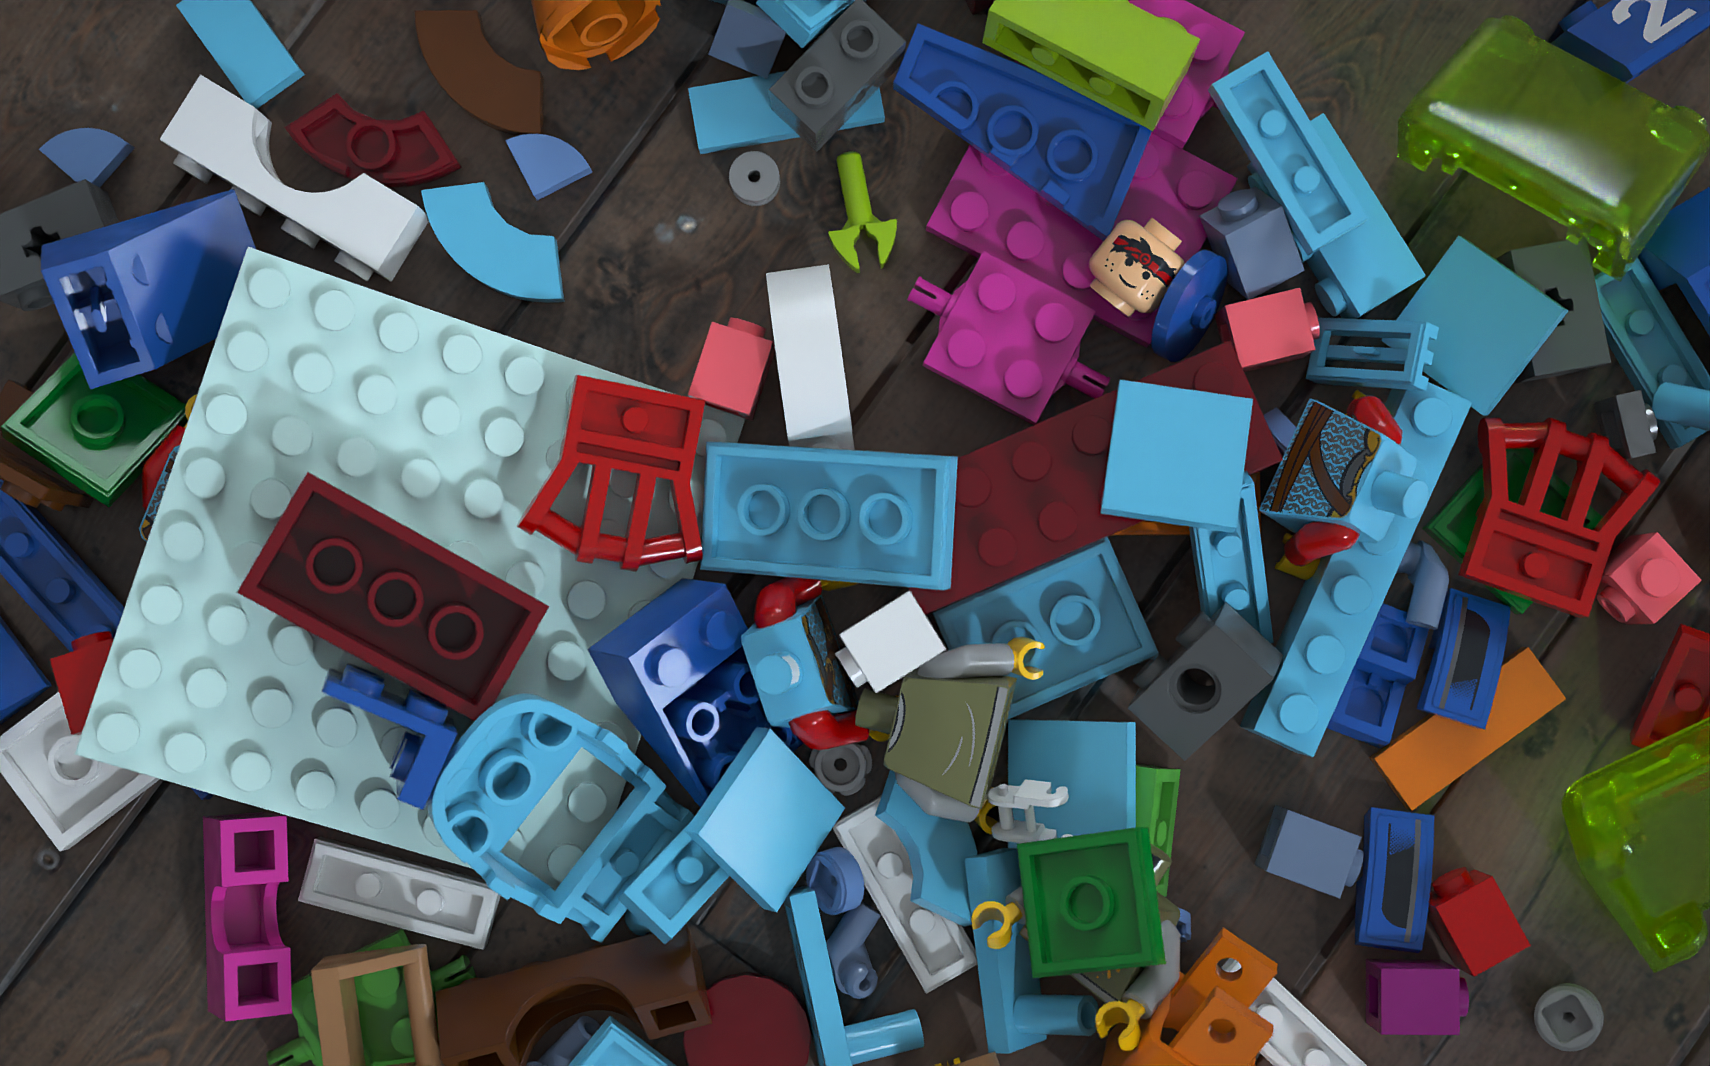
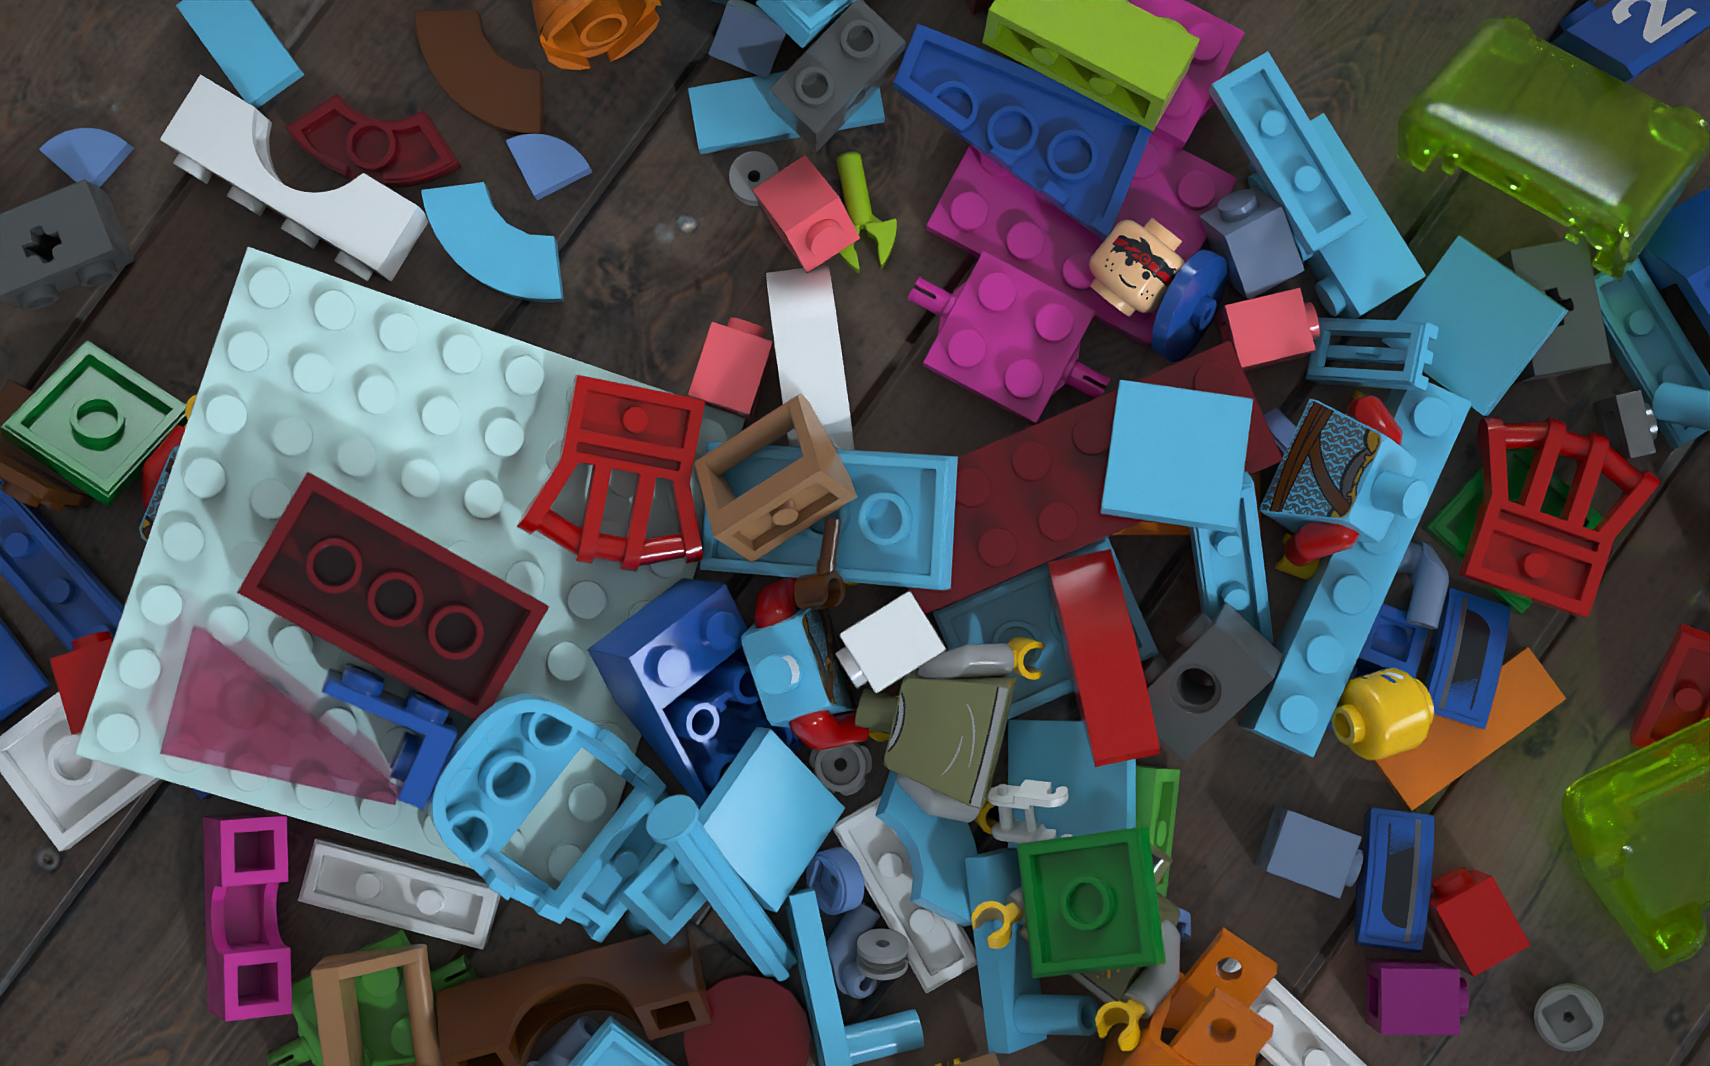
blue slope [41,189,256,389] -> none
coral brick [1596,532,1702,625] -> none
none -> clear pink wing [160,625,397,805]
none -> medium azure axle [646,795,797,981]
none -> medium nougat tile [695,394,857,562]
none -> coral brick [752,155,860,273]
none -> reddish brown hand [794,517,846,610]
none -> light grey piece [856,929,909,980]
none -> red slope [1047,549,1160,767]
none -> yellow head [1331,668,1434,760]

